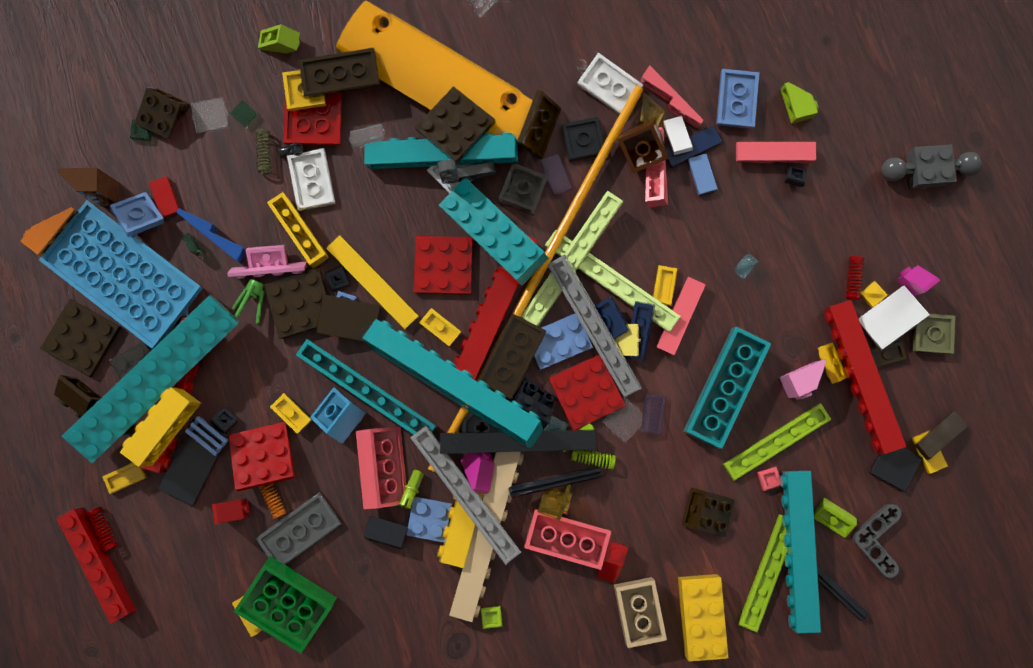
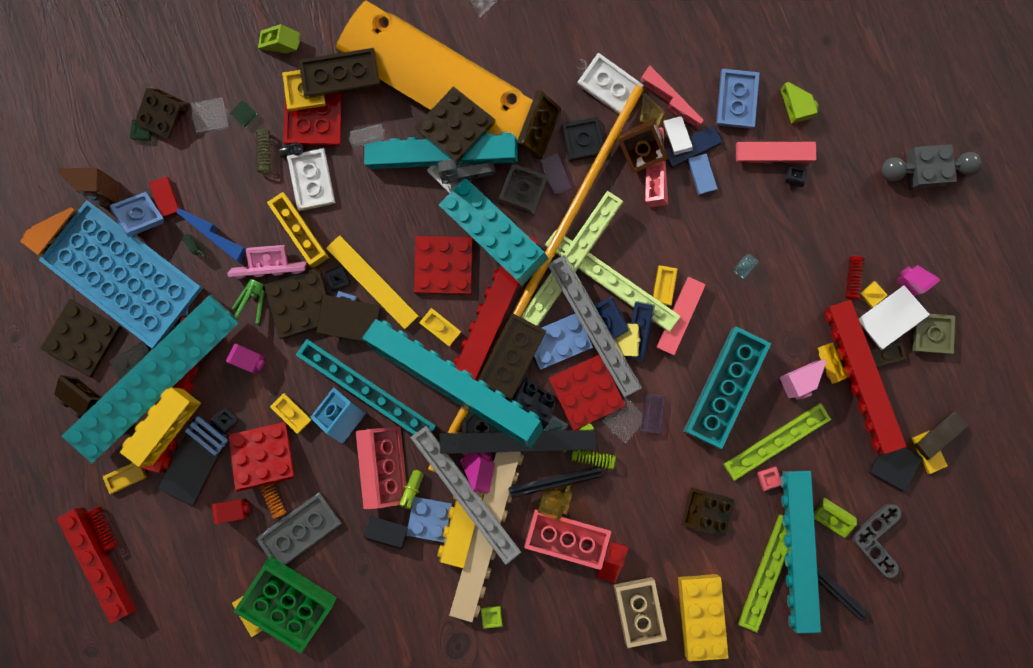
none -> dark pink slope [226,344,265,374]

